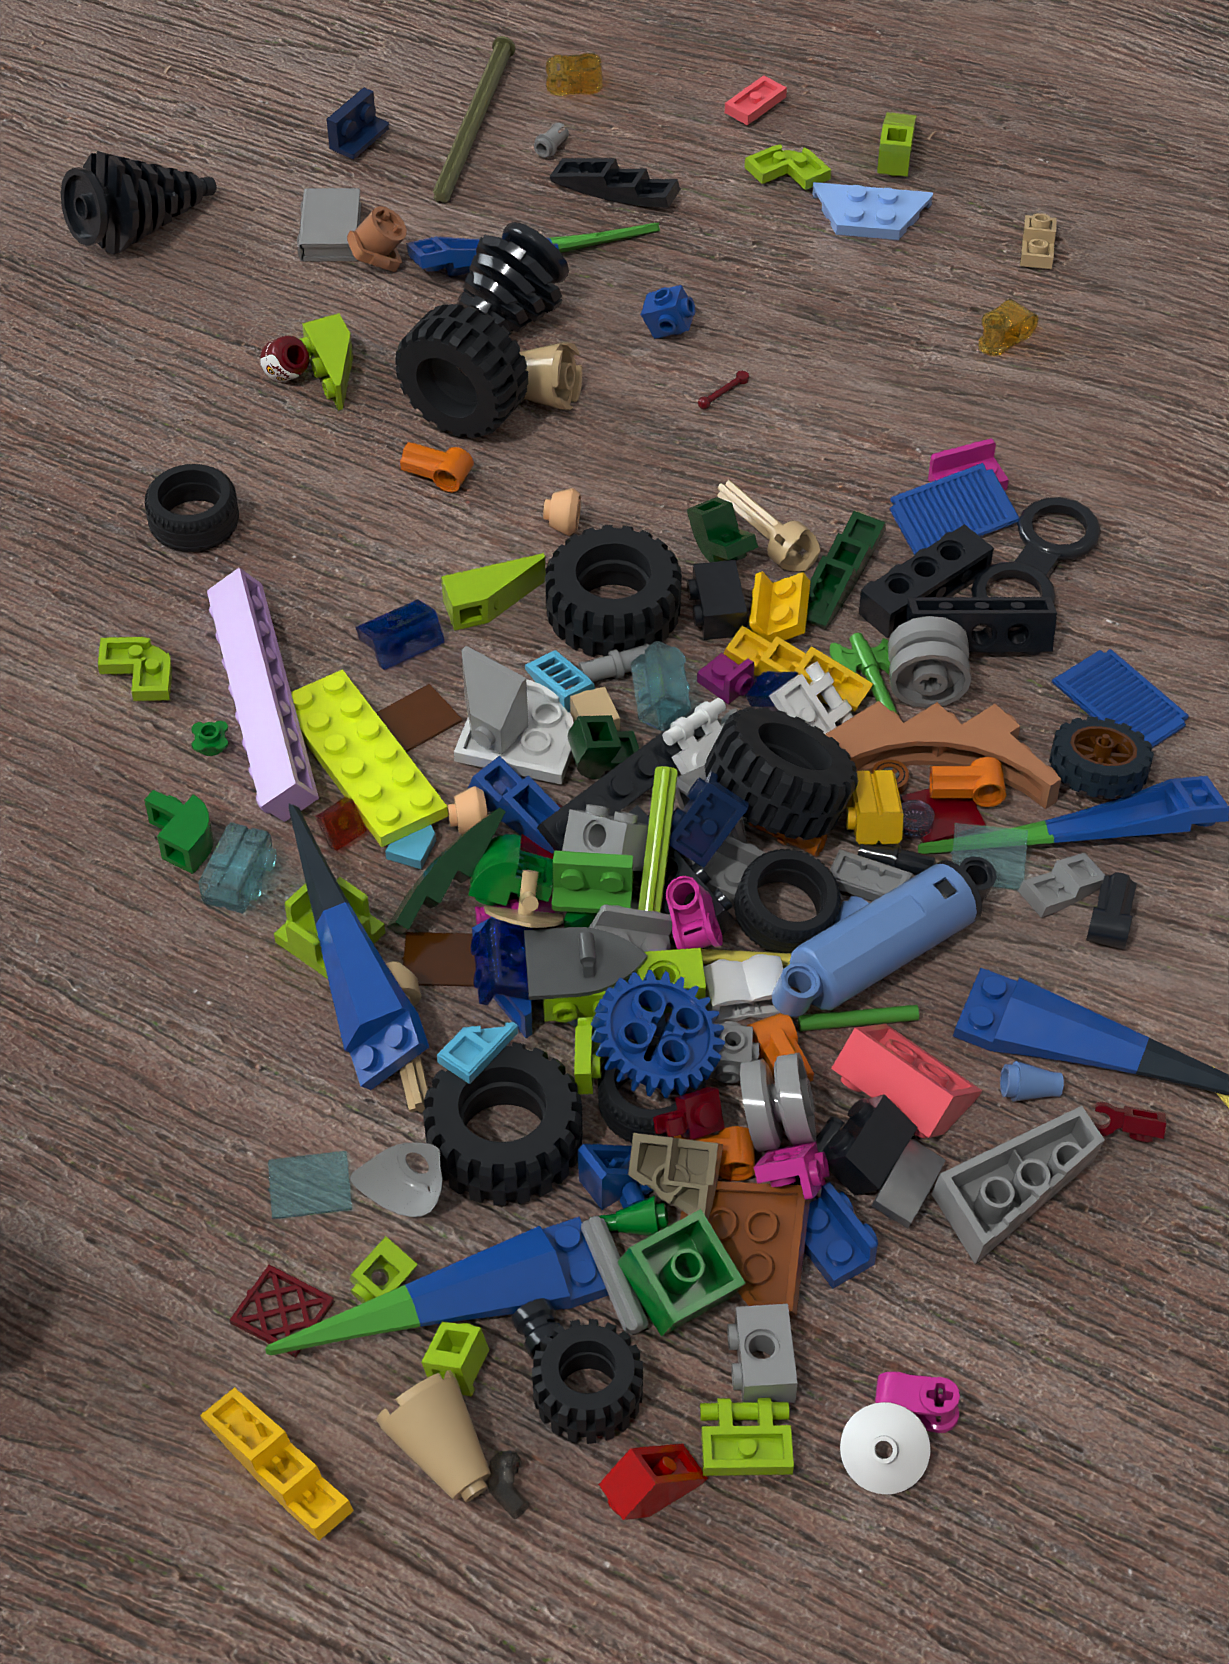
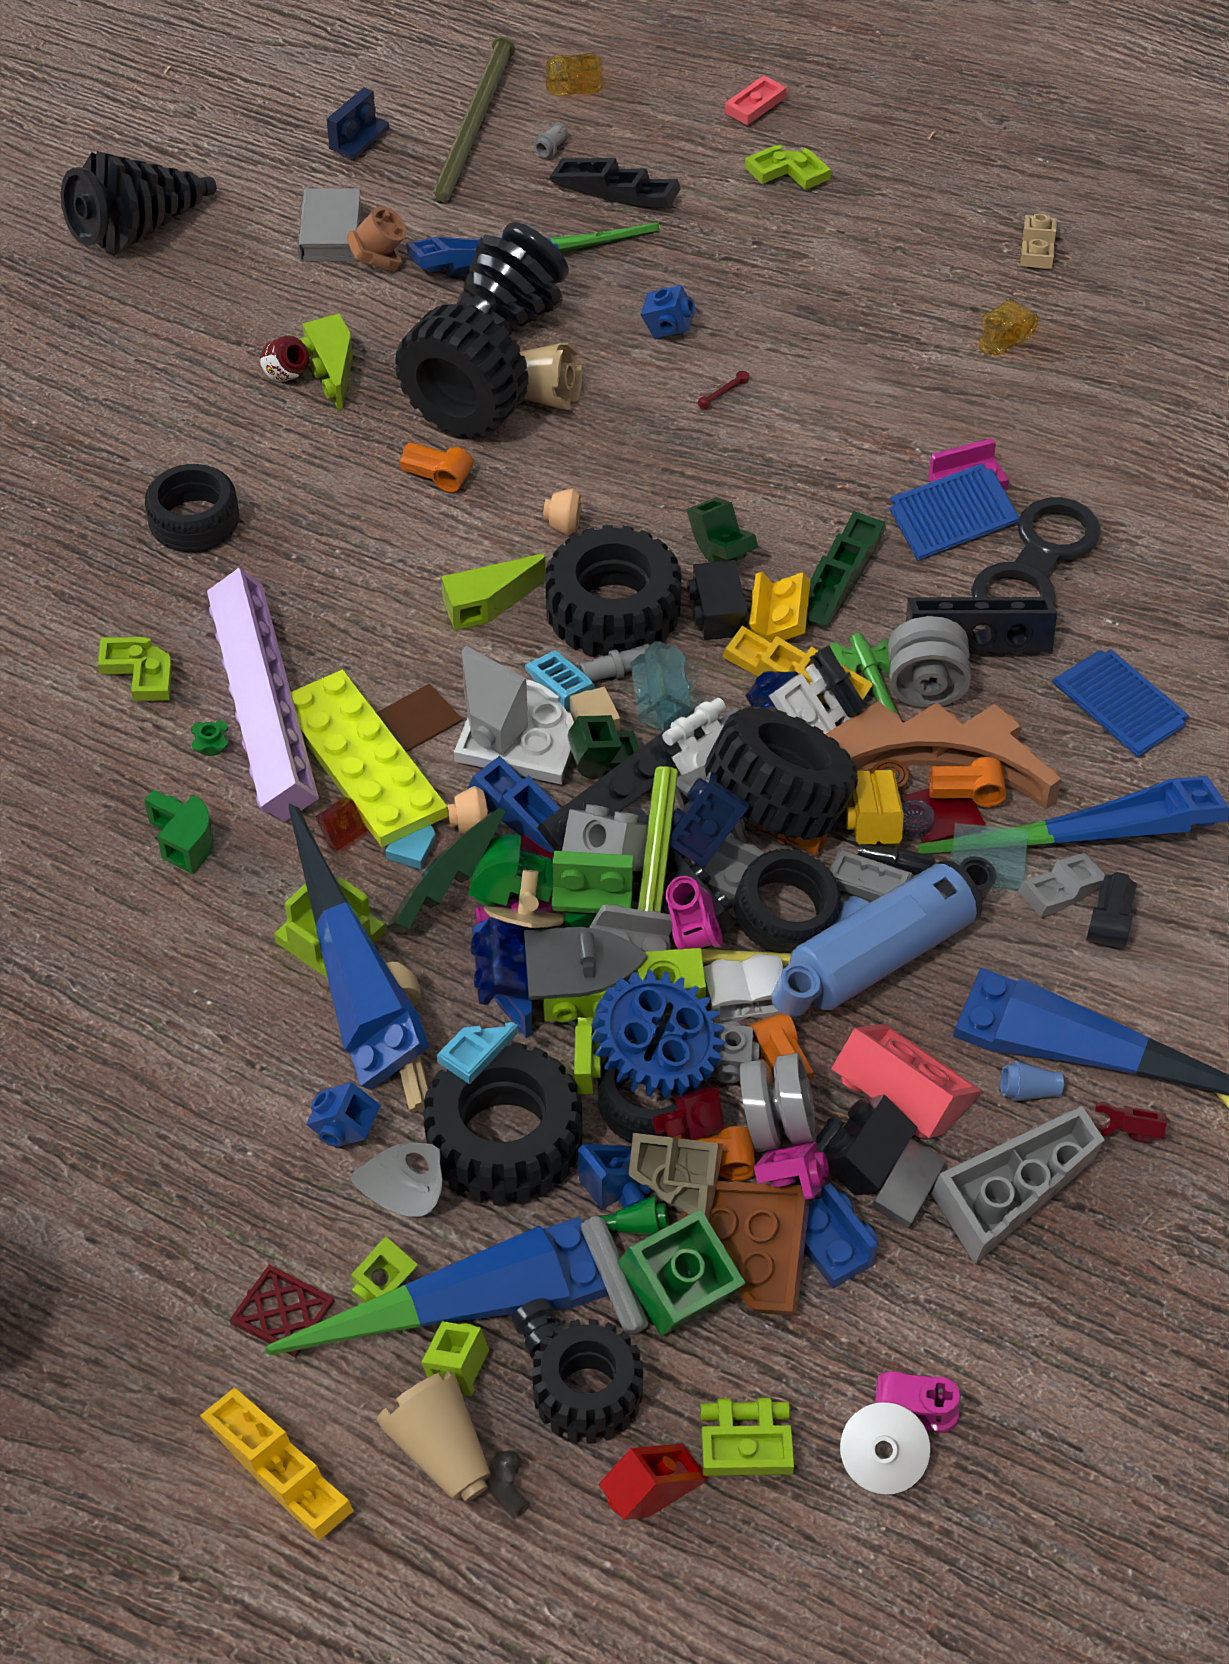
clear light blue brick [198,822,277,914] -> none
clear light blue window [268,1151,352,1219] -> none
clear blue bracket [355,599,444,670] -> none
reddish brown window [402,932,478,987] -> none
magenta bracket [697,653,754,705] -> none
tan piece [717,480,820,571] -> none
light grey brick [727,1304,798,1403] -> none
bright green bar [798,1005,919,1031] -> none
light blue wing [812,182,933,240] -> none
black brick [858,524,994,639] -> none
lime slope [877,112,917,176] -> none
black wheel [1049,717,1154,799] -> none
none -> blue brick [306,1082,381,1148]
none -> black axle [809,646,866,718]

